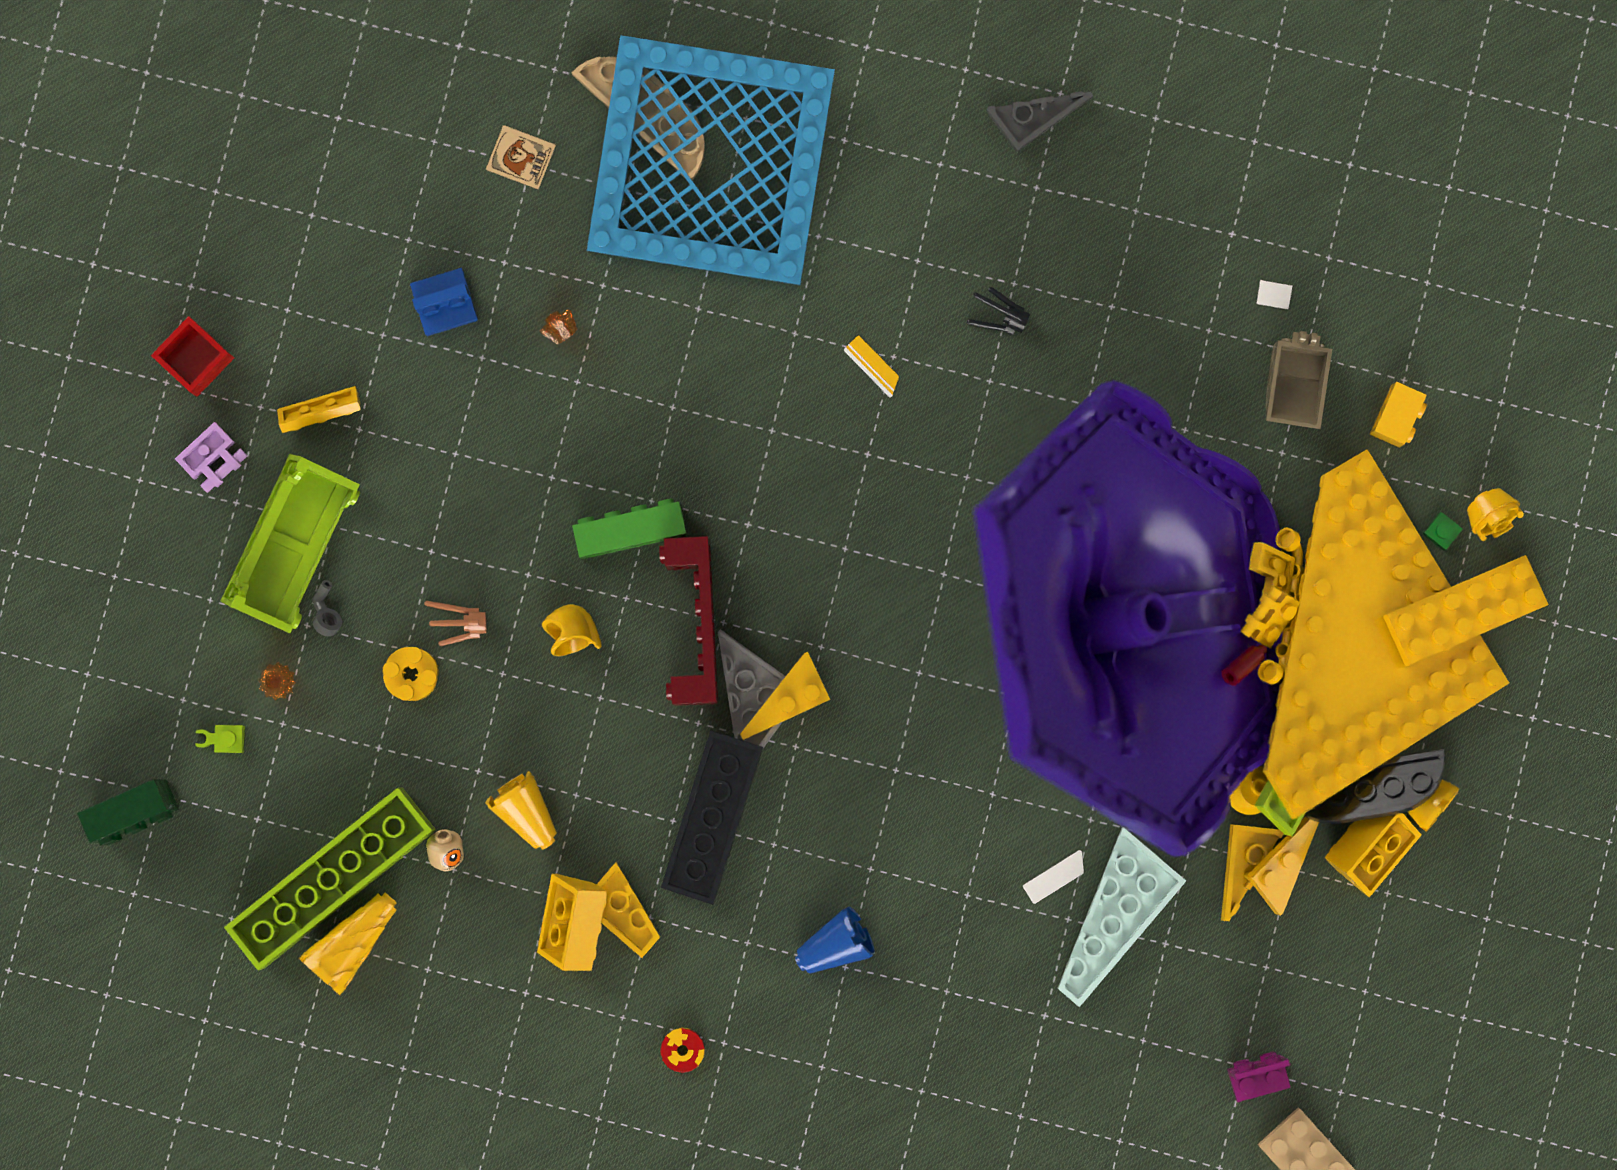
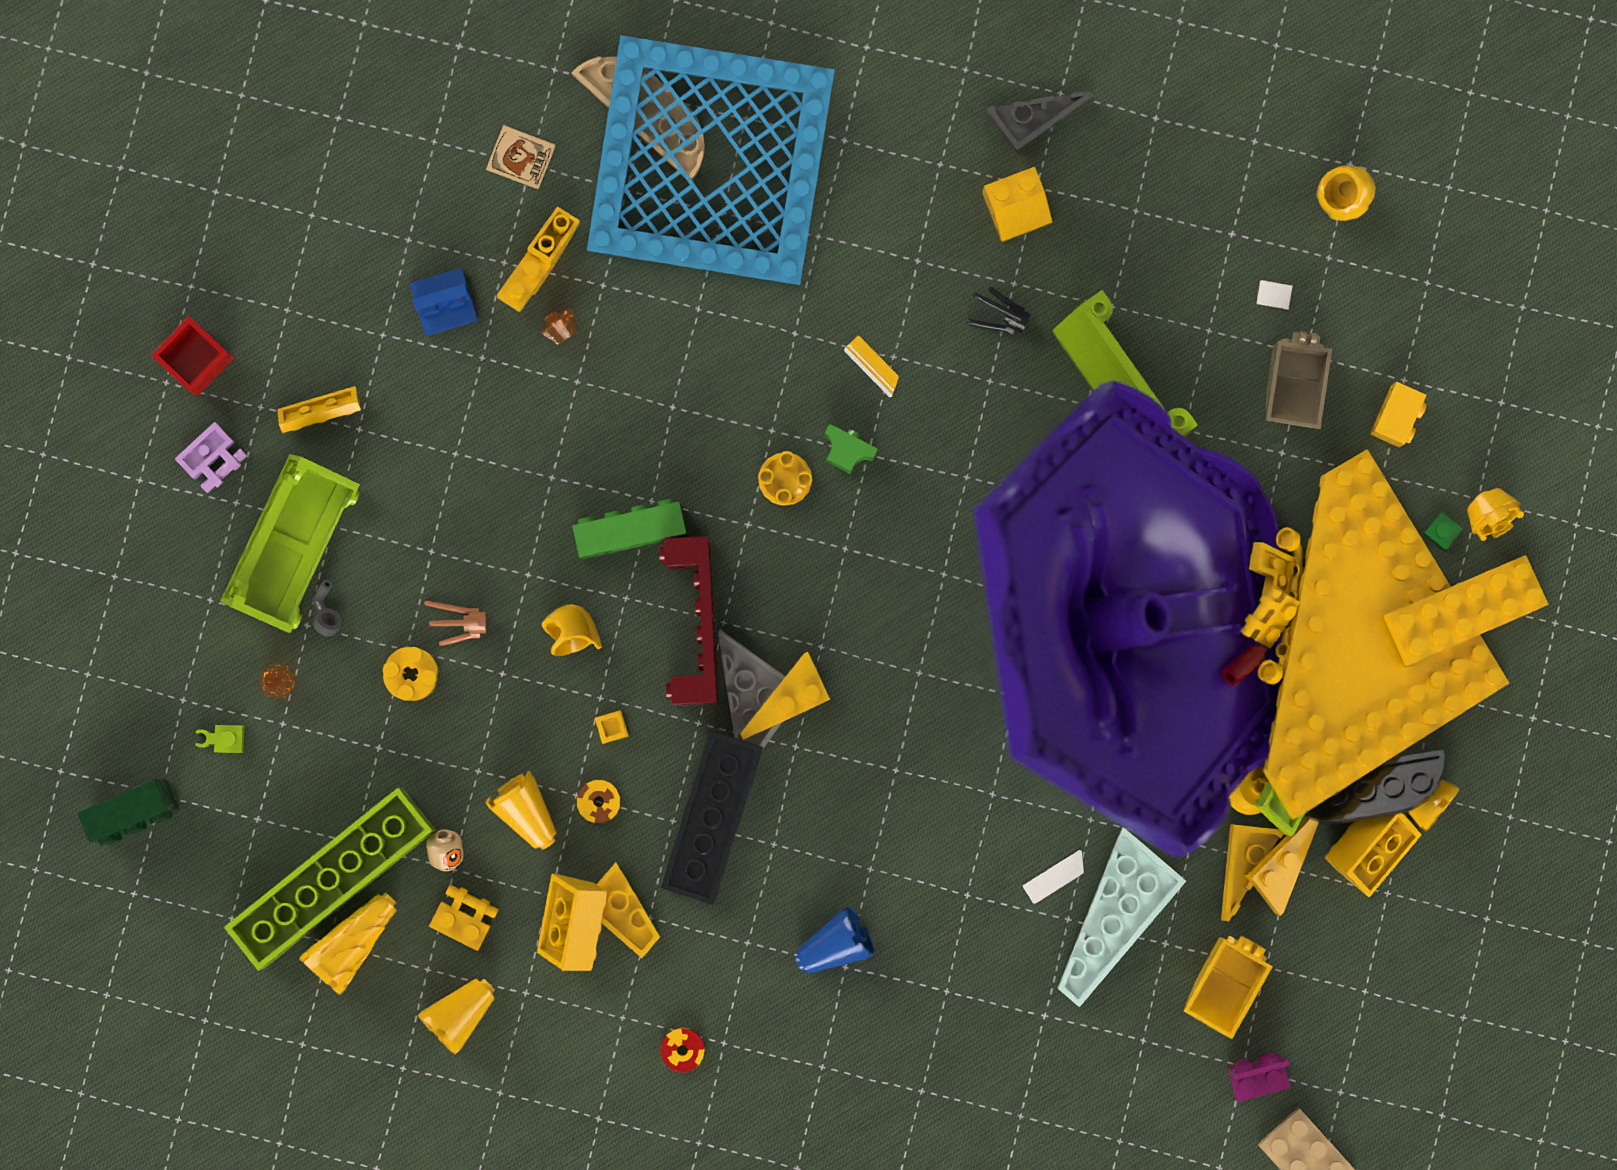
none -> yellow cone [418,979,495,1055]
none -> yellow plate [429,884,499,951]
none -> yellow slope [497,206,580,312]
none -> yellow piece [577,780,621,823]
none -> yellow tile [595,710,629,744]
none -> yellow dish [758,451,812,506]
none -> bright green brick [825,424,878,474]
none -> yellow slope [982,167,1052,242]
none -> lime windscreen [1052,290,1197,437]
none -> yellow piece [1184,936,1273,1039]
none -> yellow piece [1317,165,1376,221]

